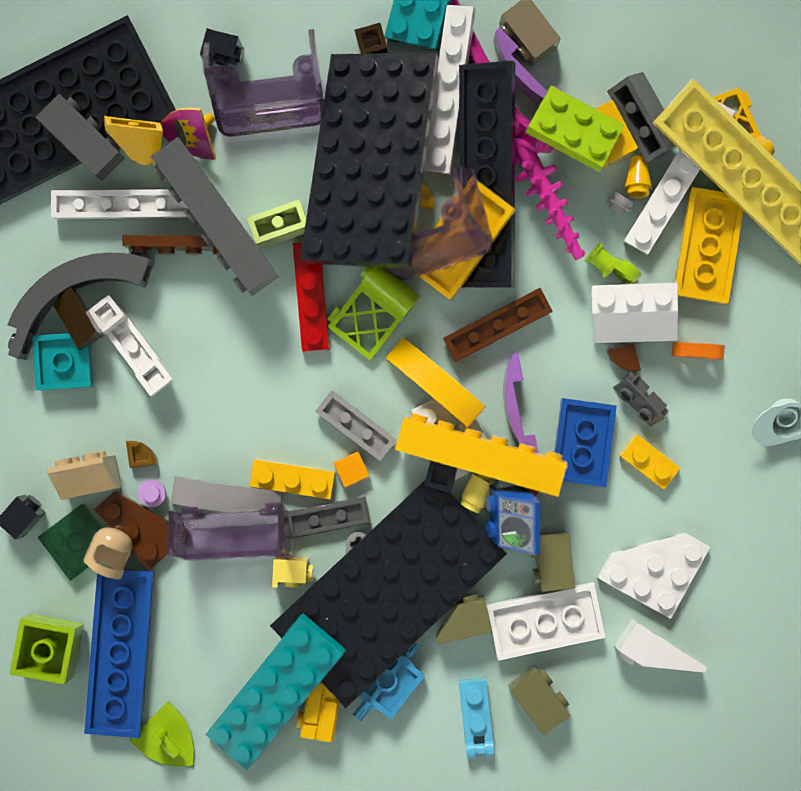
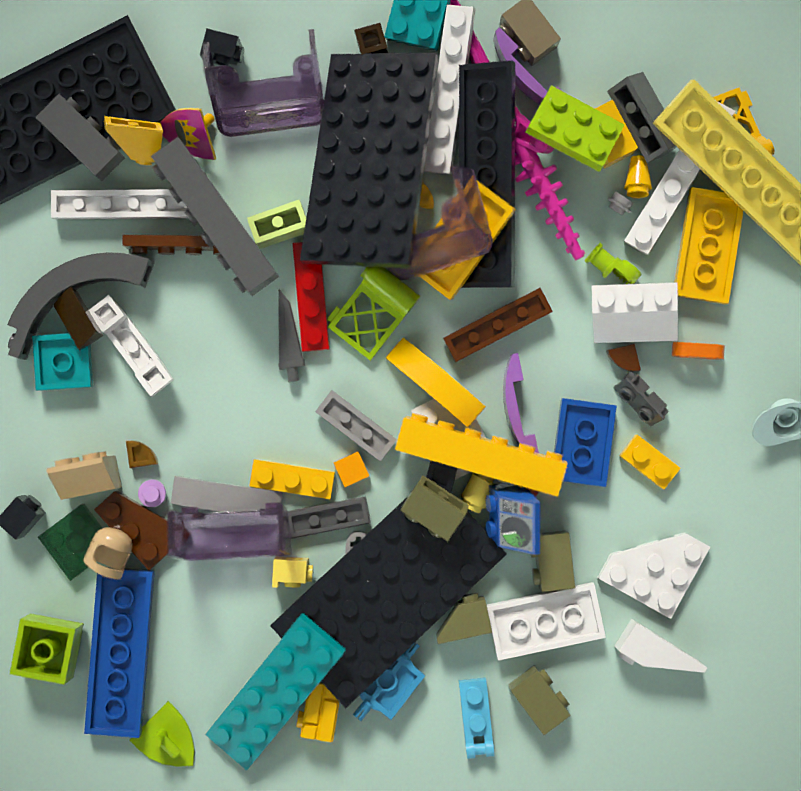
none -> dark grey bar [278,288,305,382]
none -> olive brick [401,475,469,541]

